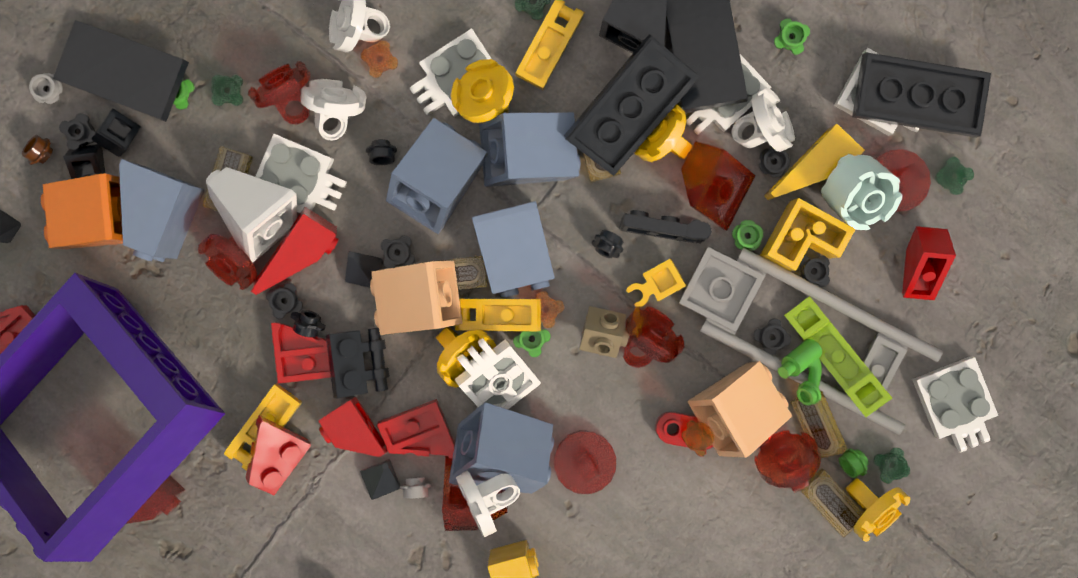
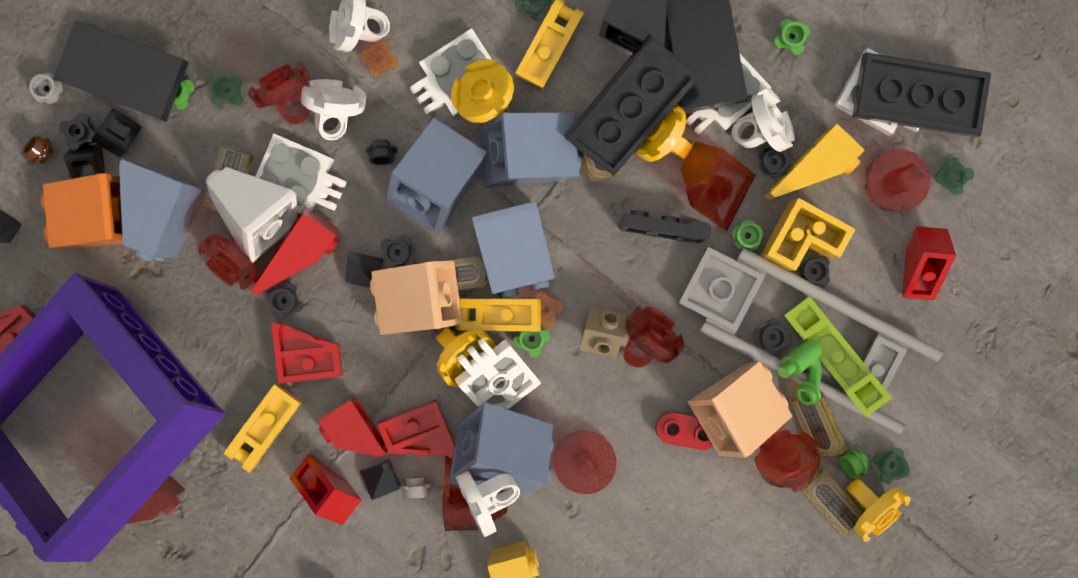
wing [246,415,311,495] -> none
black plate [290,310,326,337] -> none
black plate [326,328,390,398] -> none
black plate [591,230,624,258] -> none
yellow plate [626,258,687,307] -> none
clear orange plate [682,420,714,457] -> none
light aqua brick [821,154,902,230] -> none
piece [912,356,998,453] -> none
none -> red slope [290,454,361,525]

